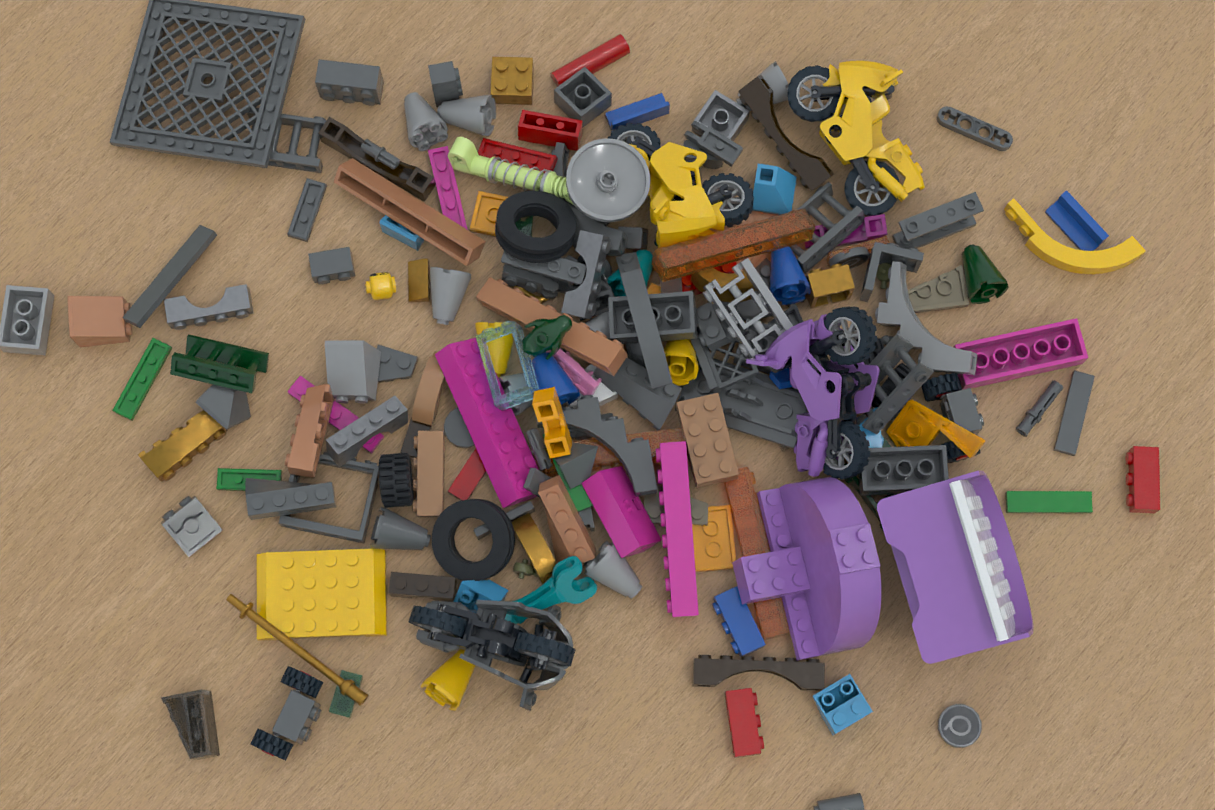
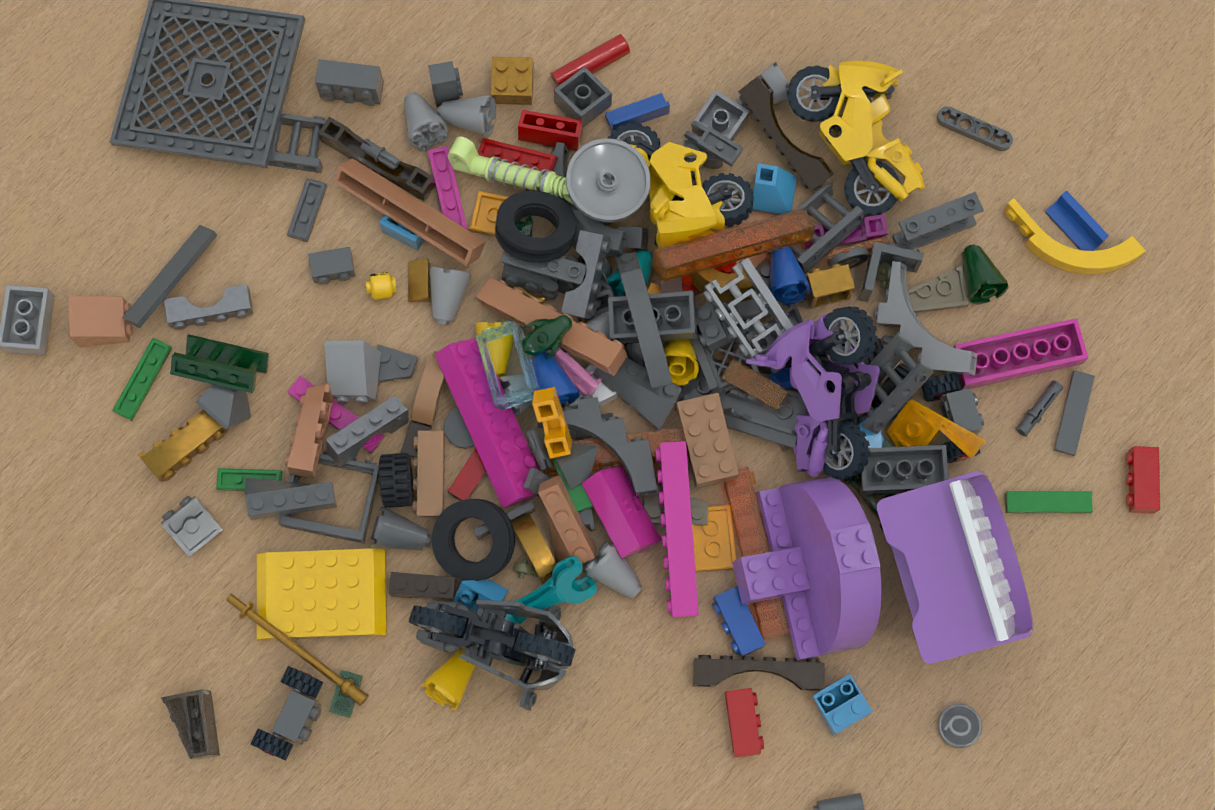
none -> clear orange tile [722,359,788,410]

